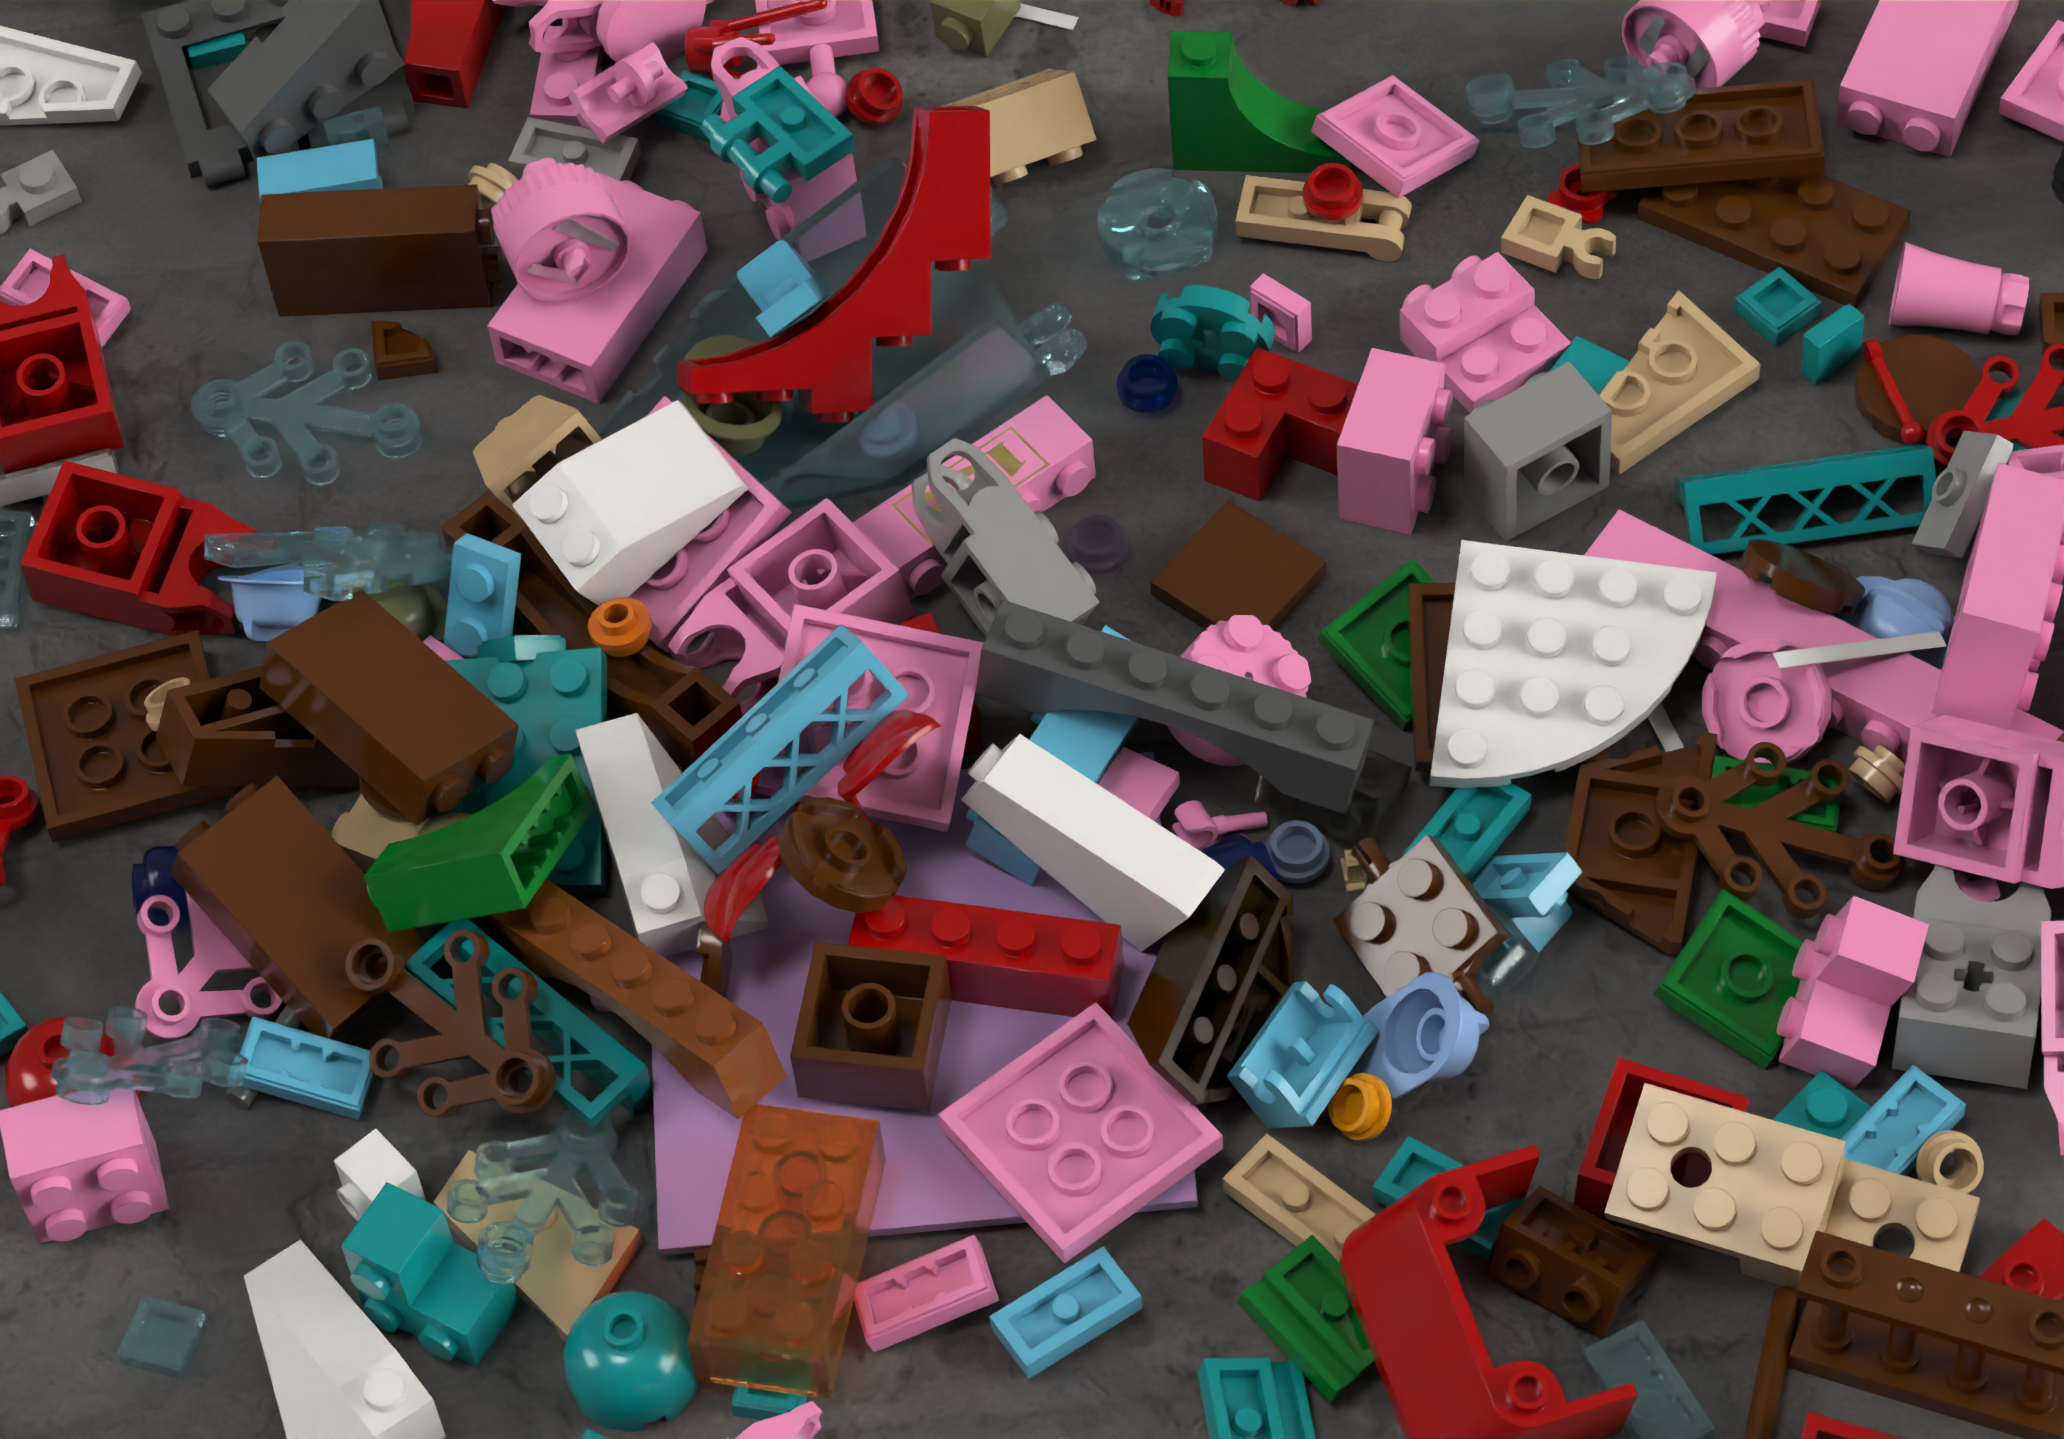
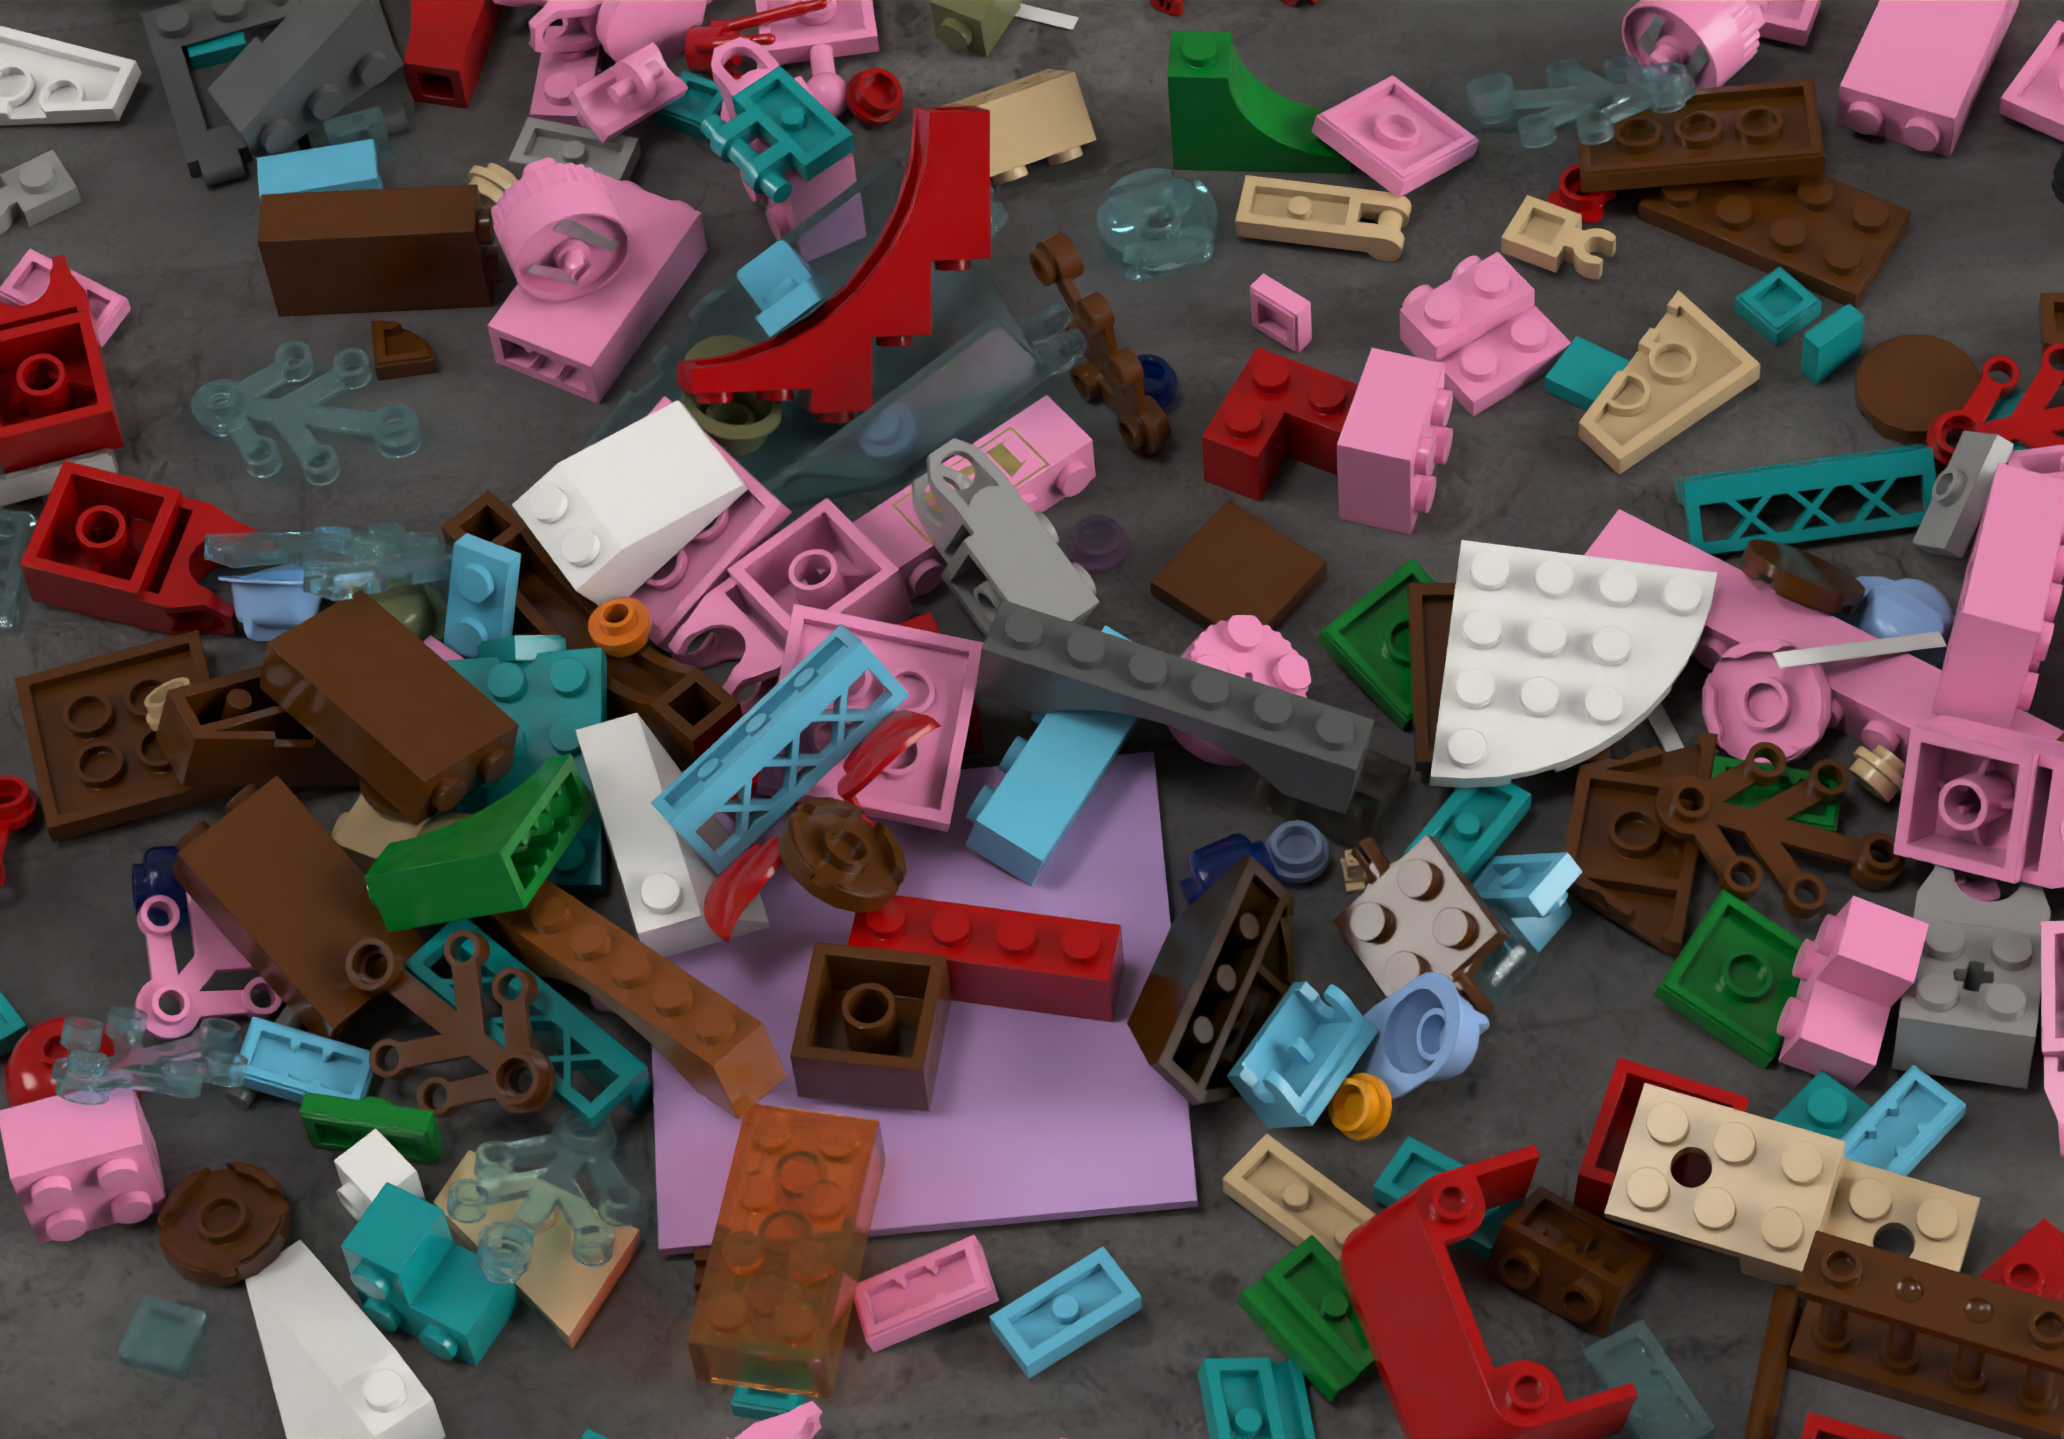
tan torso [473,395,602,517] -> none
teal cylinder [563,1290,702,1432] -> none
reddish brown tile [696,921,732,998] -> none
bright pink plate [938,1002,1223,1264] -> none
white slope [961,734,1225,952] -> none
bright pink tile [1098,746,1180,821] -> none
teal plate [1150,285,1275,382] -> none
bright pink hand [1172,800,1268,851] -> none
red plate [1303,163,1363,221] -> none
light grey brick [1464,362,1612,542] -> none
red hinge [1862,338,1926,445] -> none
bright pink plant [1888,242,2029,335] -> none
tan plate [1916,1130,1984,1194] -> none
none -> reddish brown tile [157,1162,292,1286]
none -> green plate [299,1092,443,1165]
none -> reddish brown plant [1029,231,1171,455]

